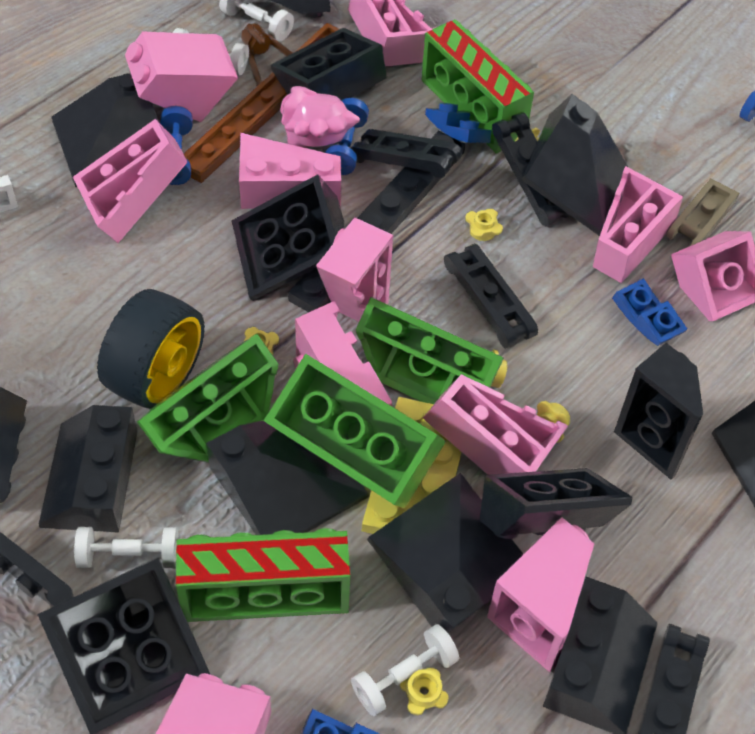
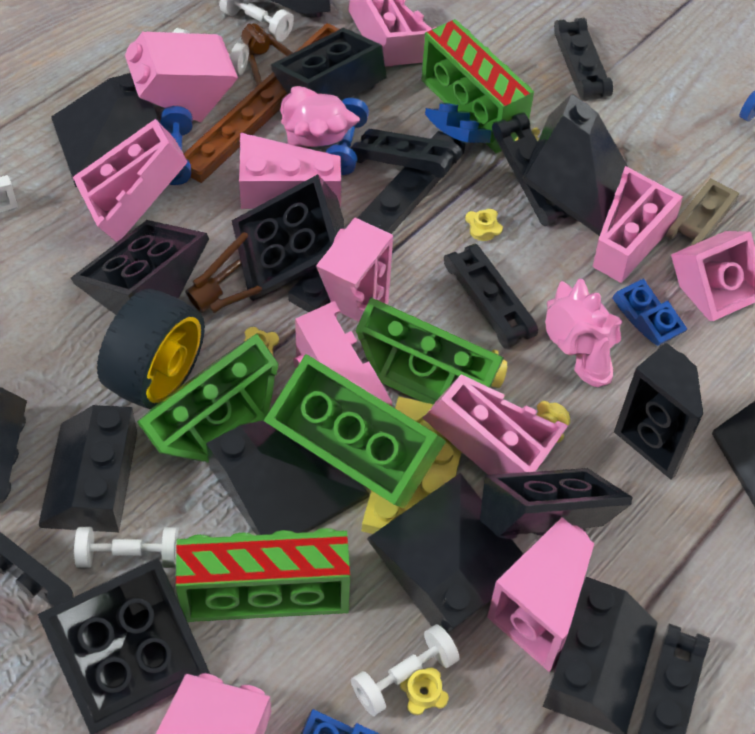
none -> black slope [71,220,209,315]
none -> reddish brown plant [185,232,262,314]
none -> bright pink head [545,279,622,387]
none -> black plate [554,17,613,99]

